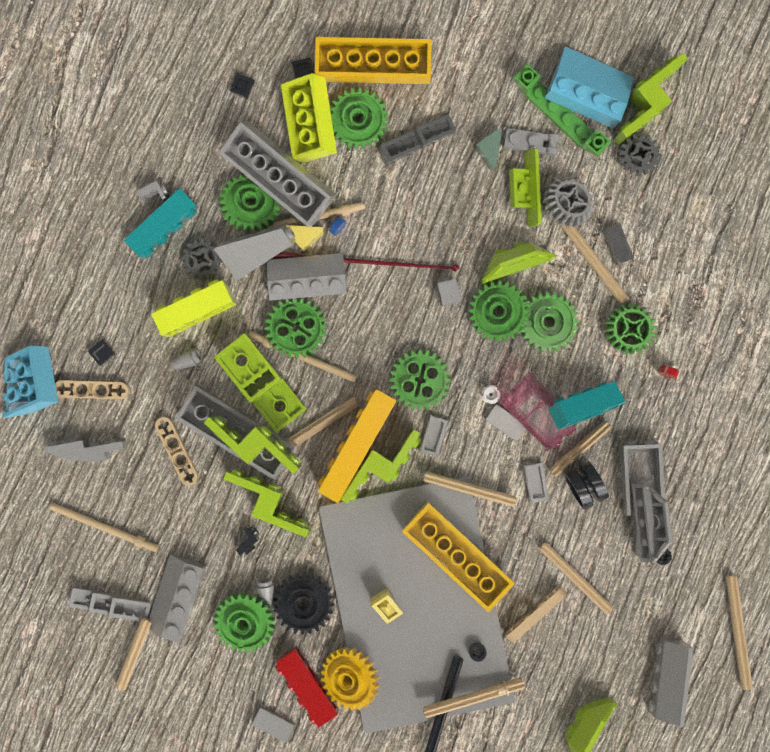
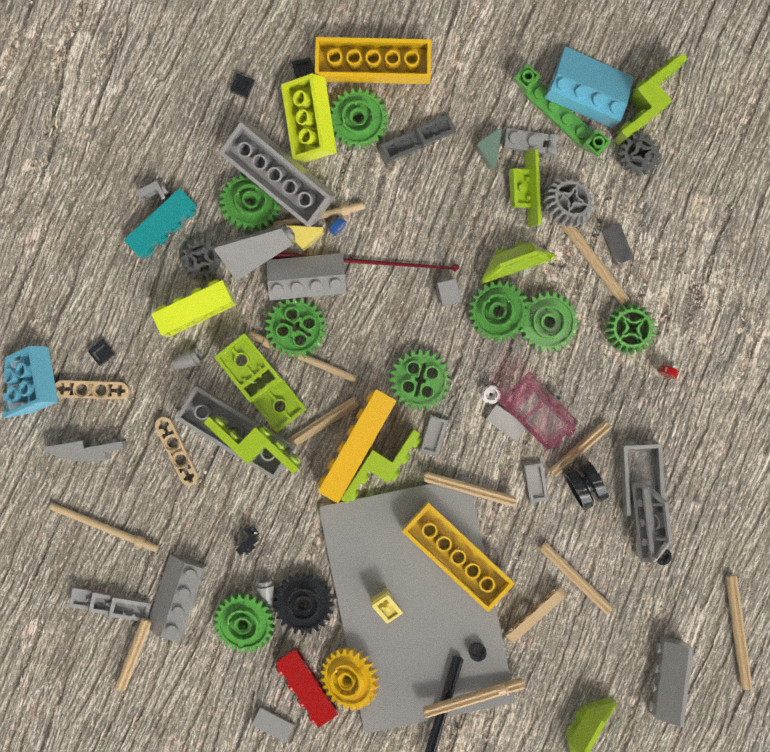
lime bracket [224,468,311,537] -> none
teal brick [548,381,626,430] -> none

